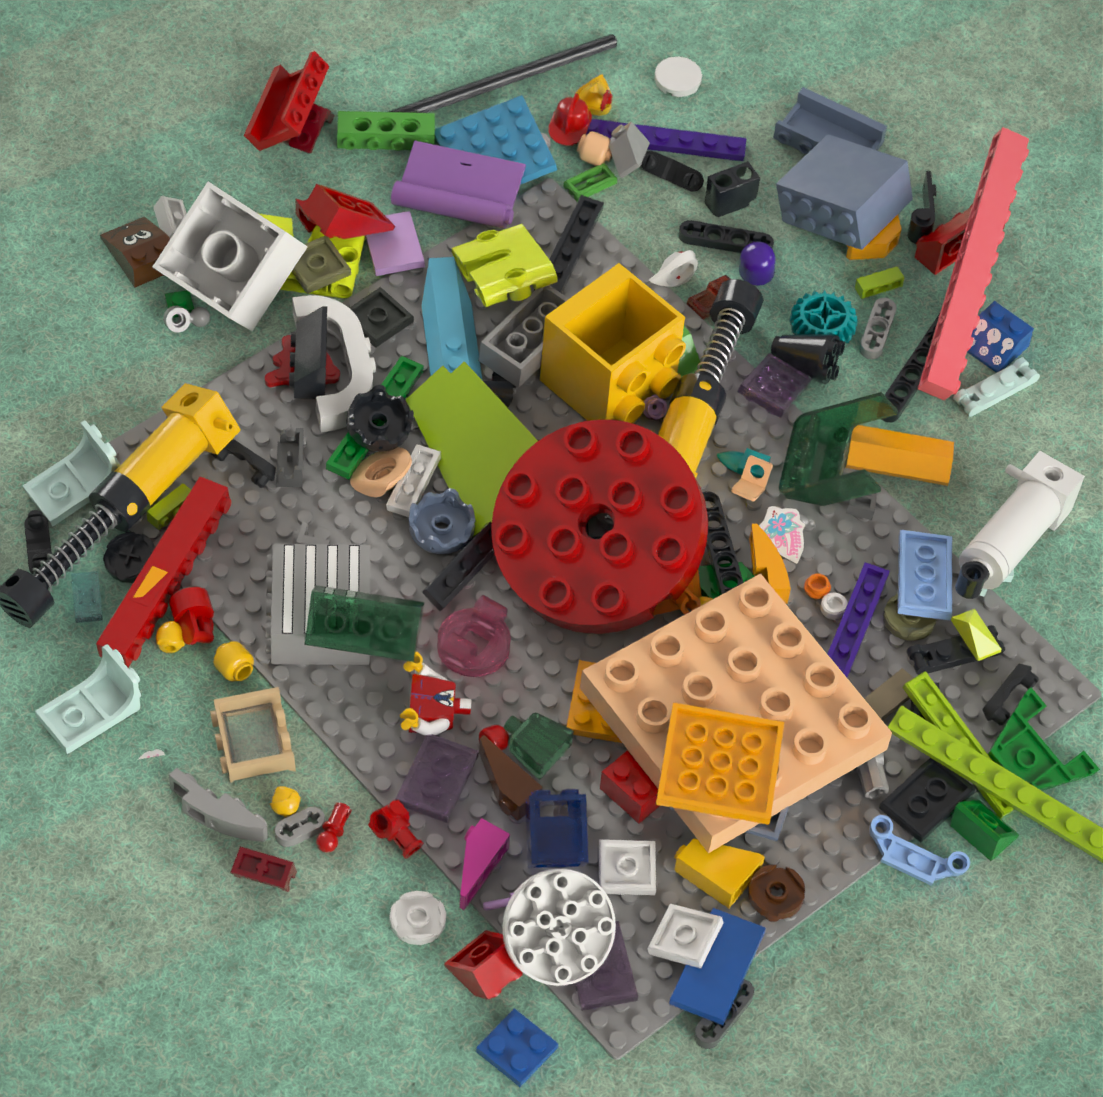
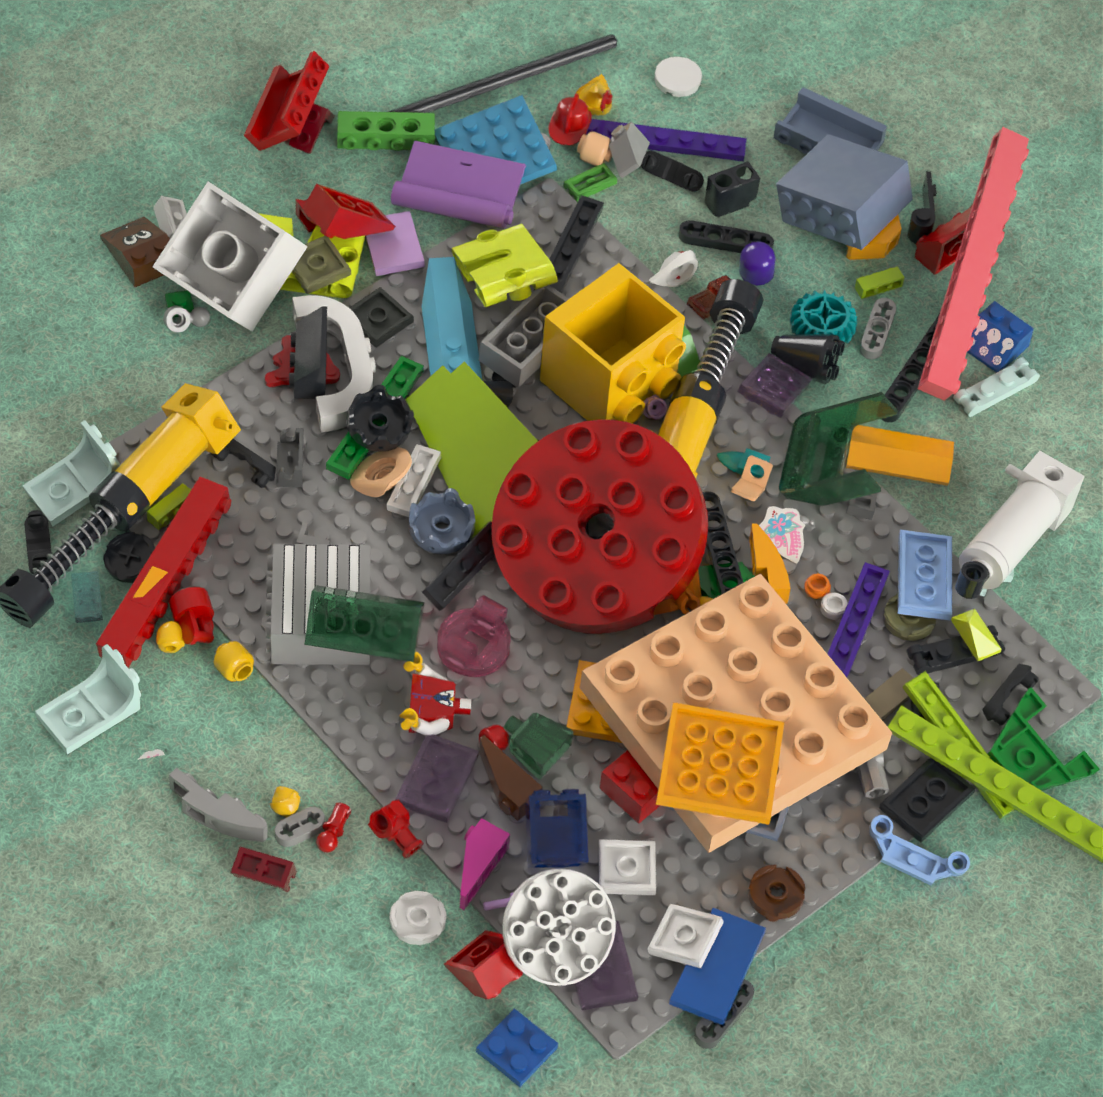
window [210,687,296,783] -> none
yellow slope [674,838,765,909] -> none
green slope [950,799,1019,861] -> none

